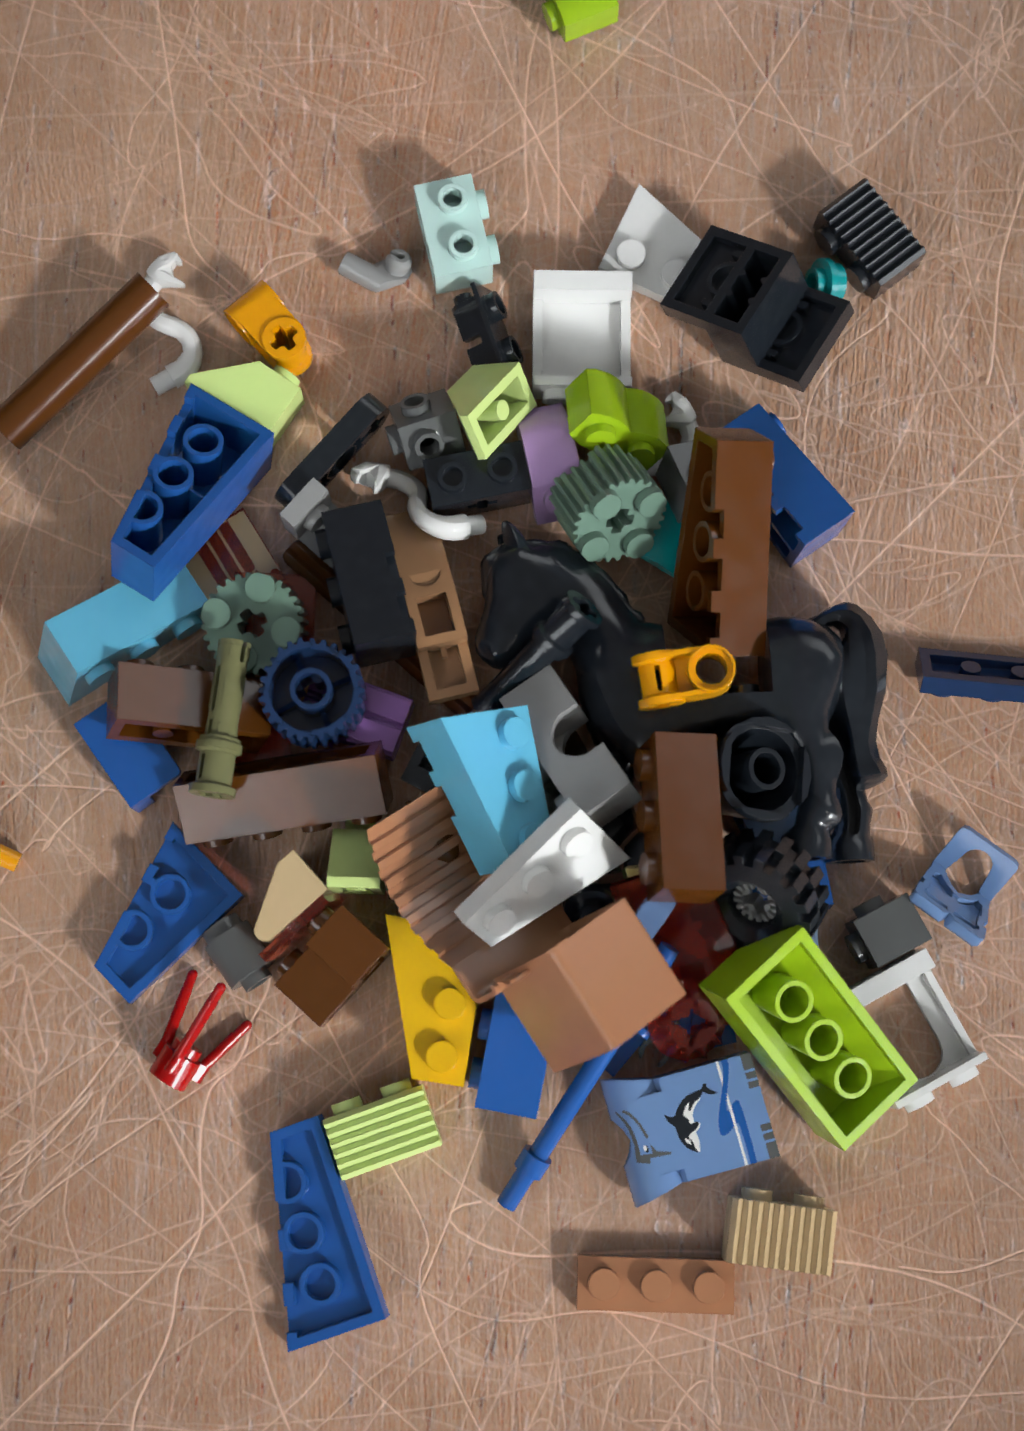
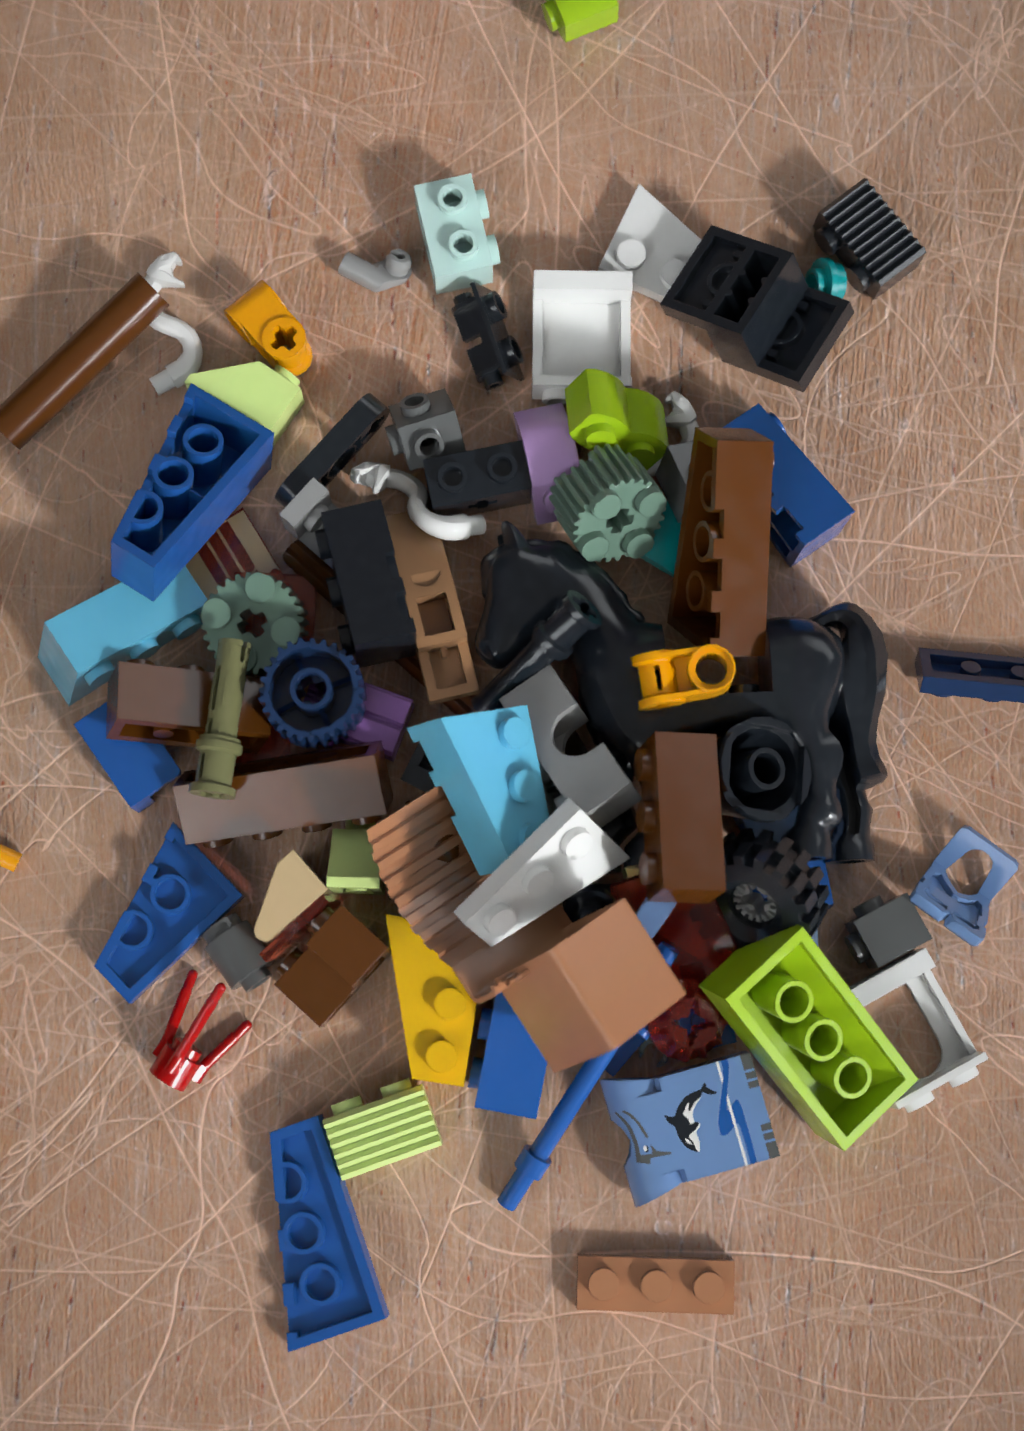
yellowish green slope [447,362,537,460] -> none
tan brick [721,1186,838,1276] -> none

